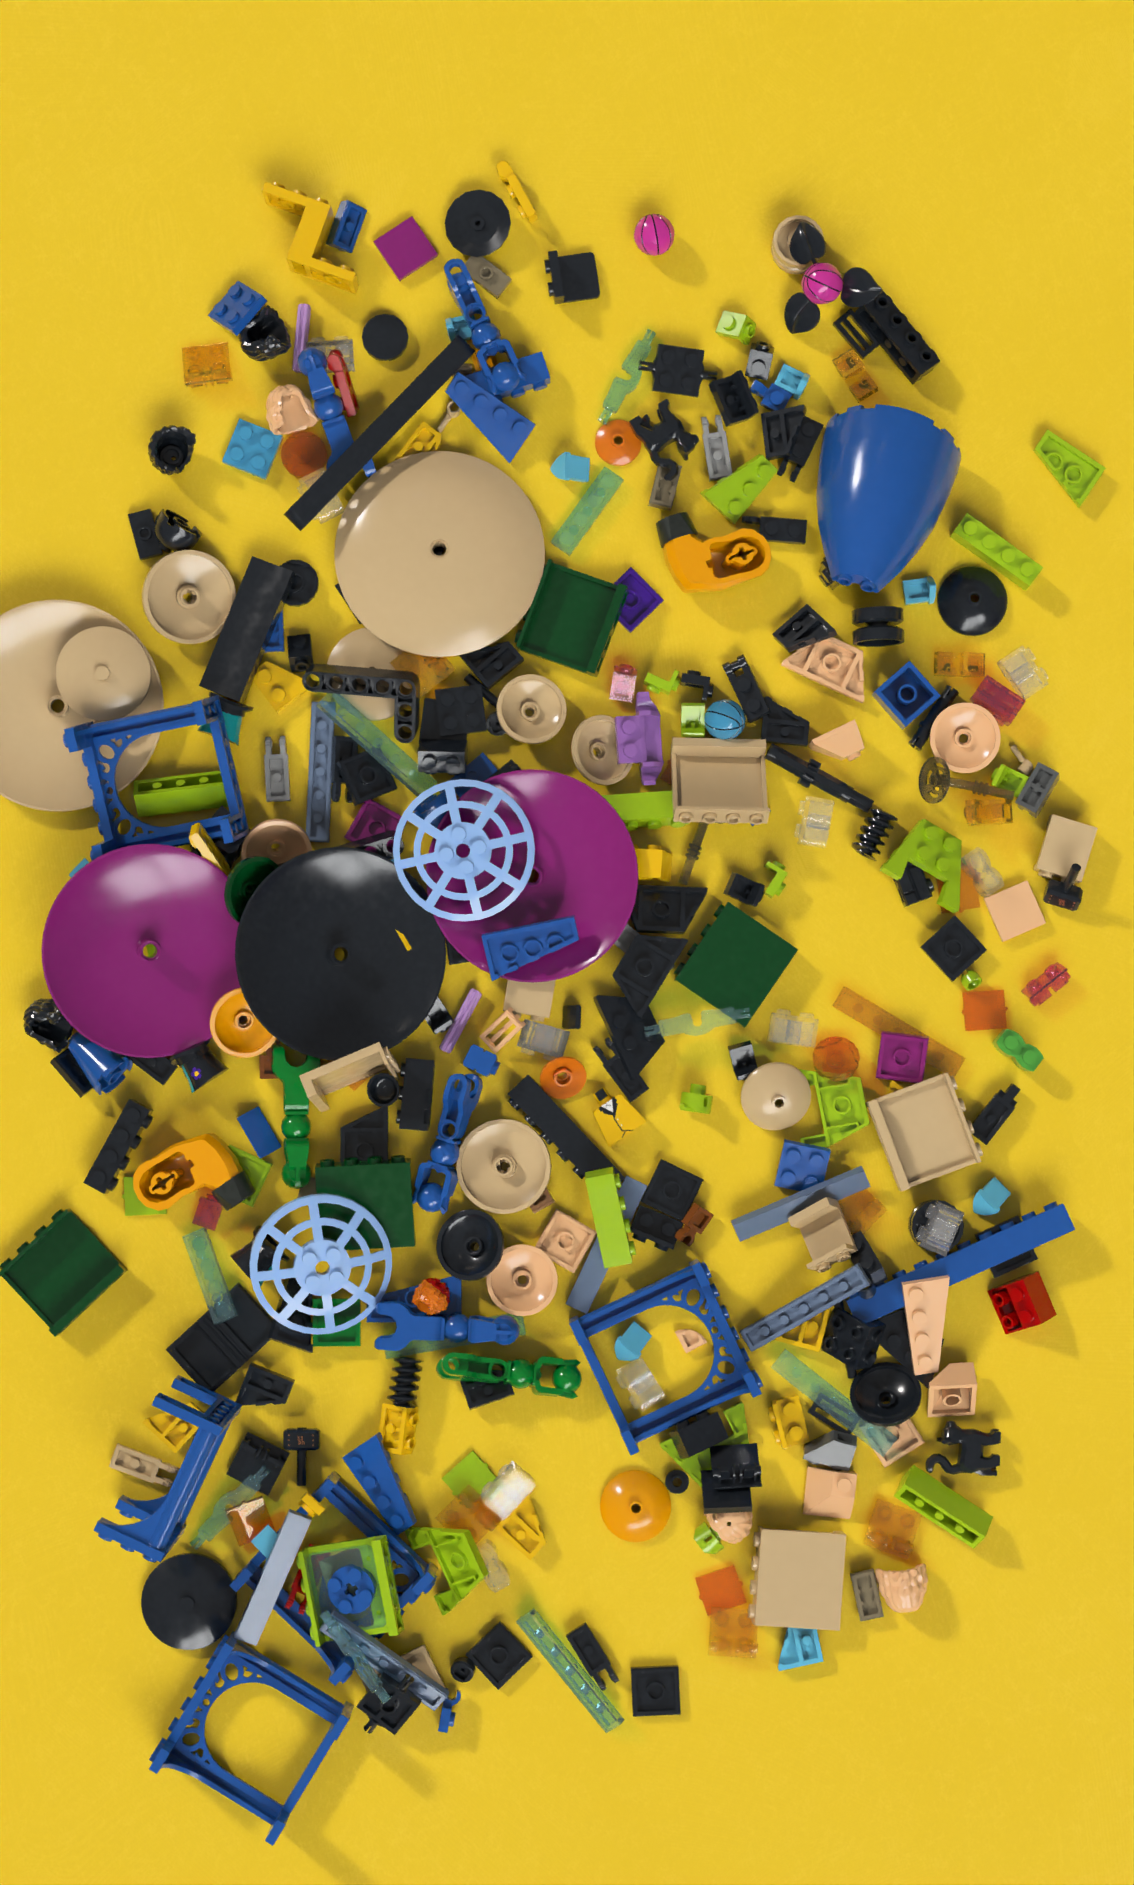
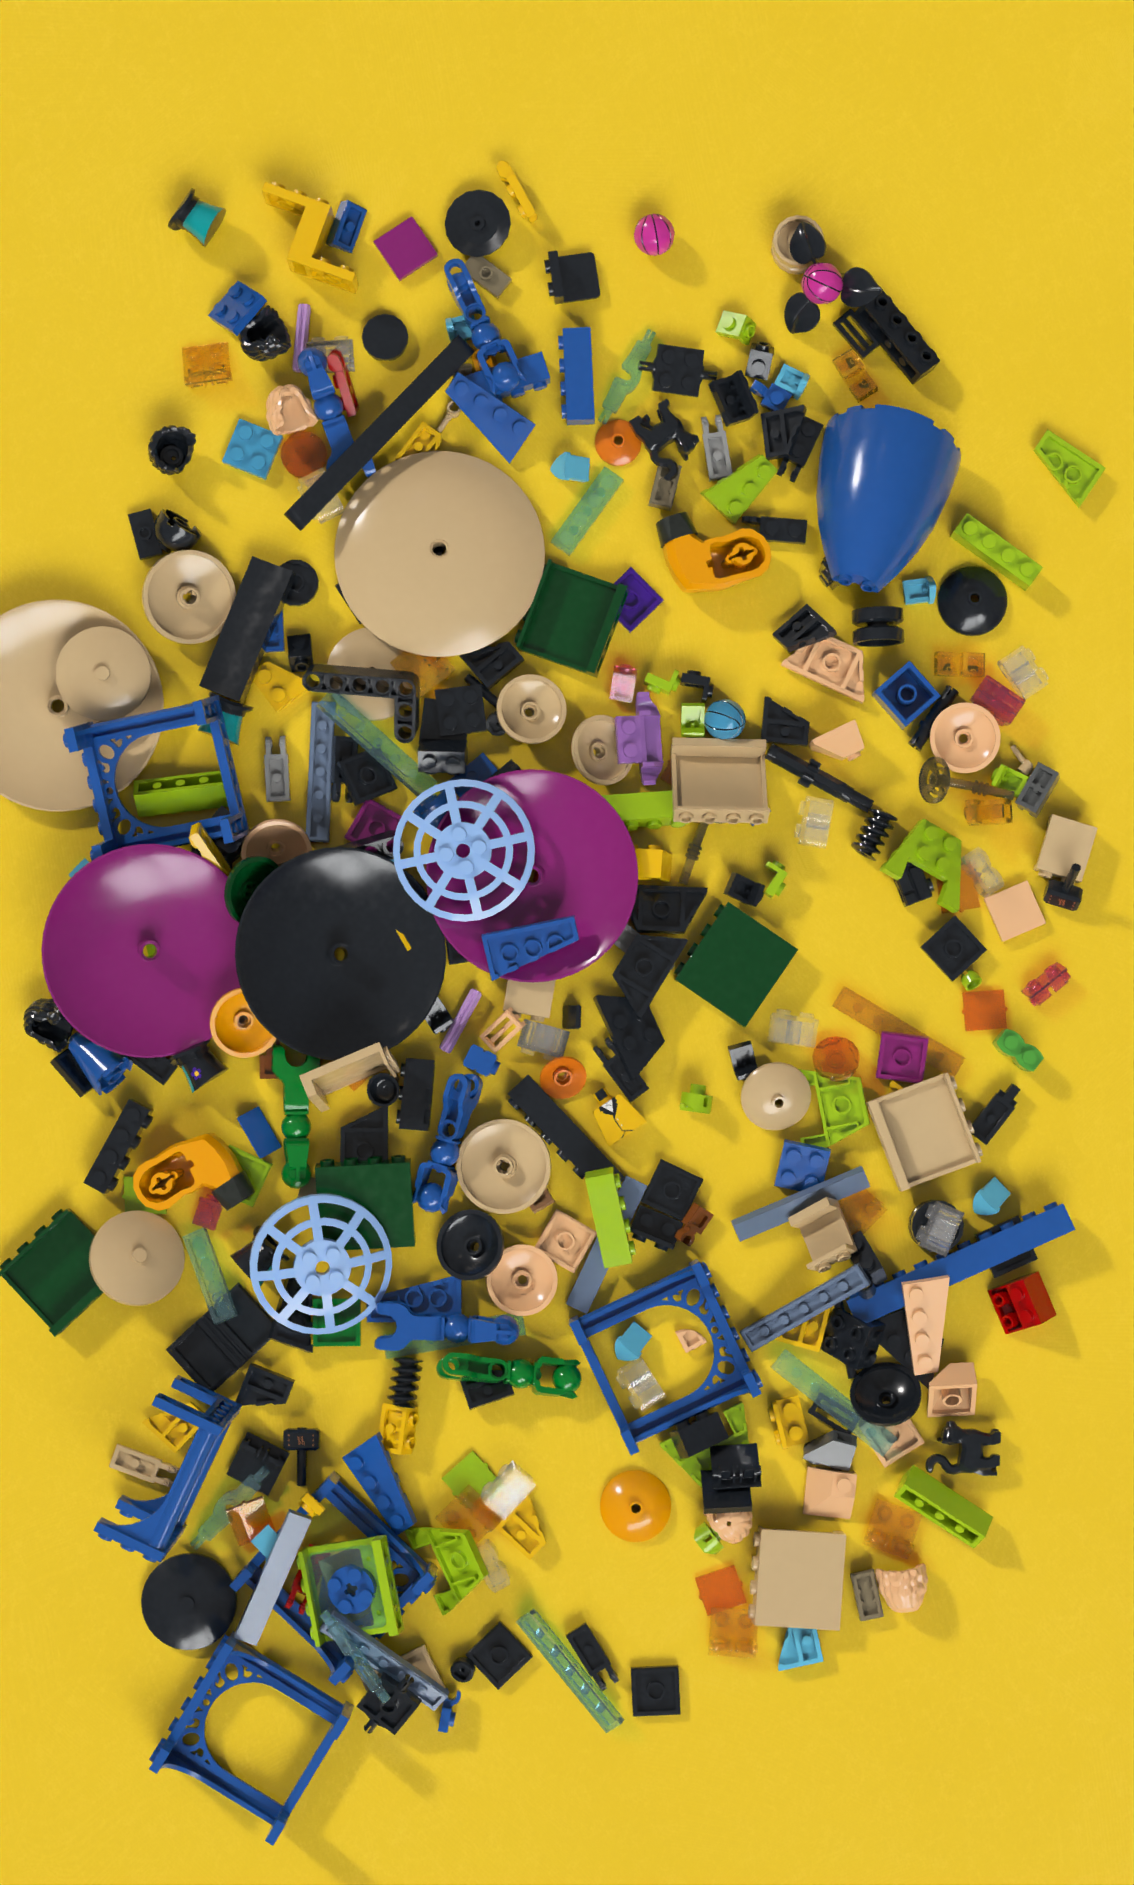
orange piece [412,1278,450,1316] -> none
clear light blue piece [644,1007,751,1037] -> none
black plate [665,1470,689,1494] -> none
black plate [722,654,771,723] -> none
none -> tan dish [89,1211,185,1306]
none -> hat [168,188,226,247]
none -> blue brick [558,327,595,425]

